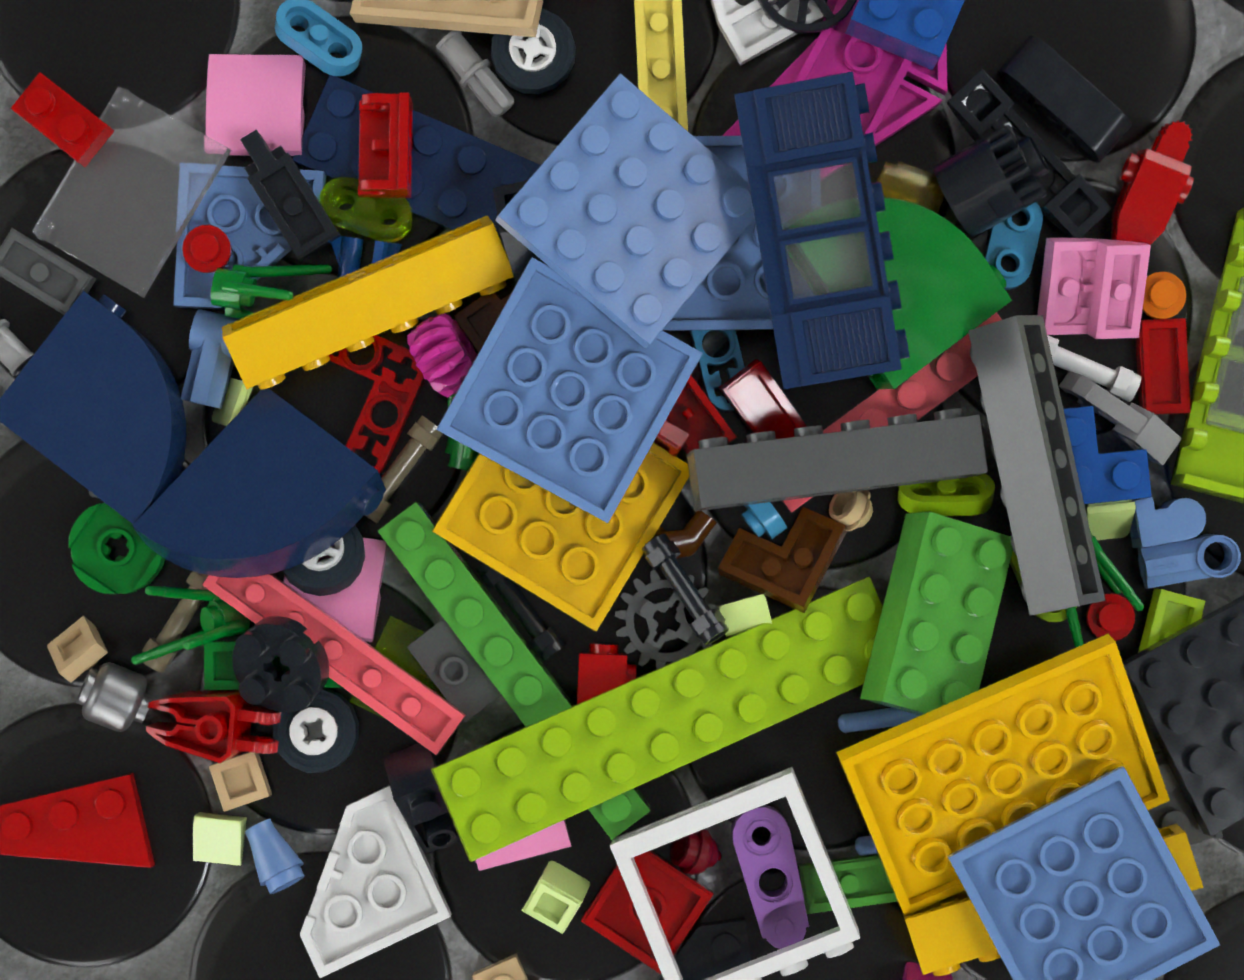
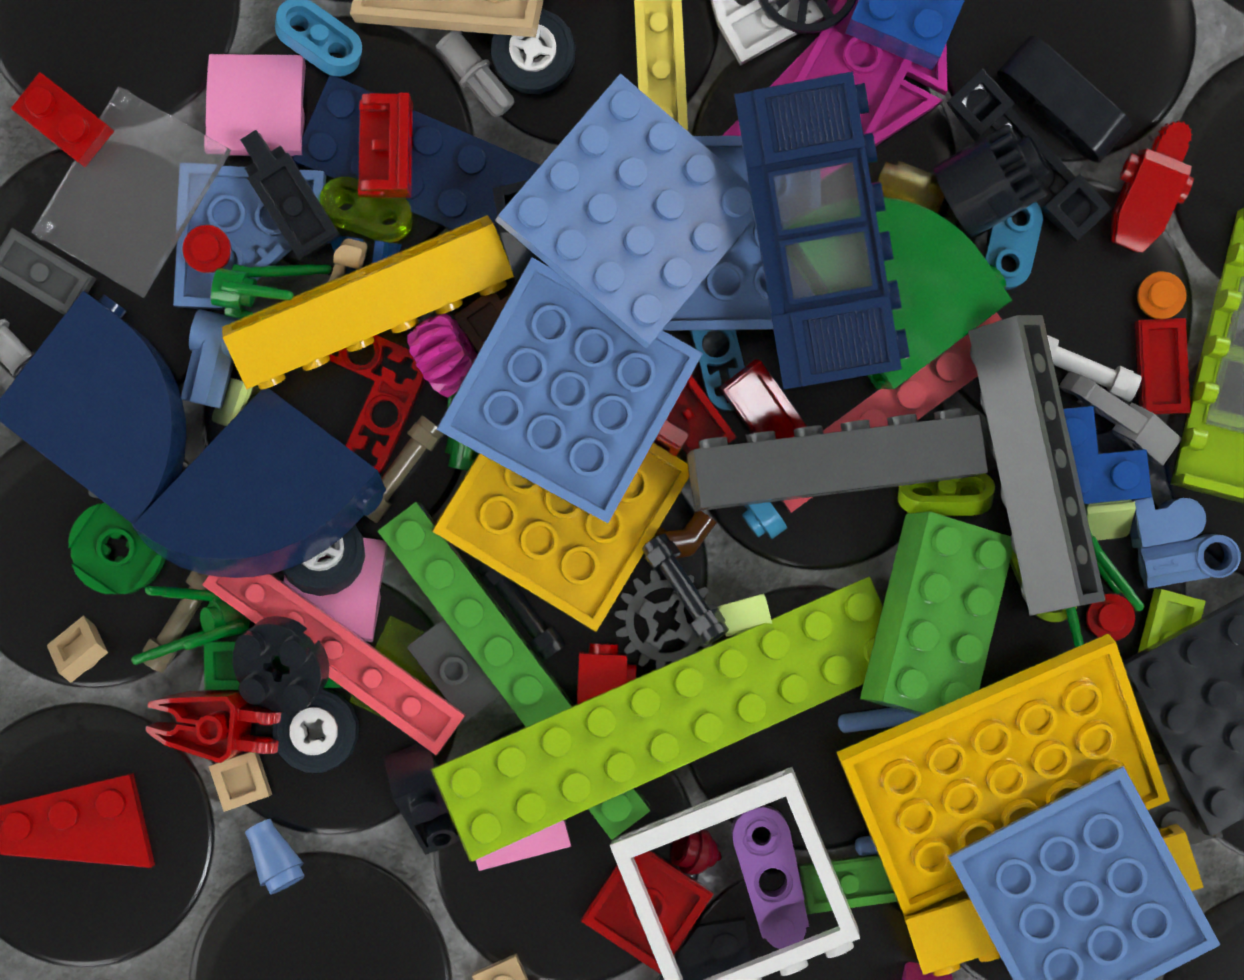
flat silver head [76,662,153,732] -> none
yellowish green slope [193,812,247,866] -> none
white plate [300,785,452,978] -> none
yellowish green slope [522,860,590,934] -> none
reddish brown plate [718,507,847,613] -> none
tan plate [829,490,873,531] -> none
bright pink slope [1037,238,1151,339] -> none
none -> tan hand [328,238,367,282]

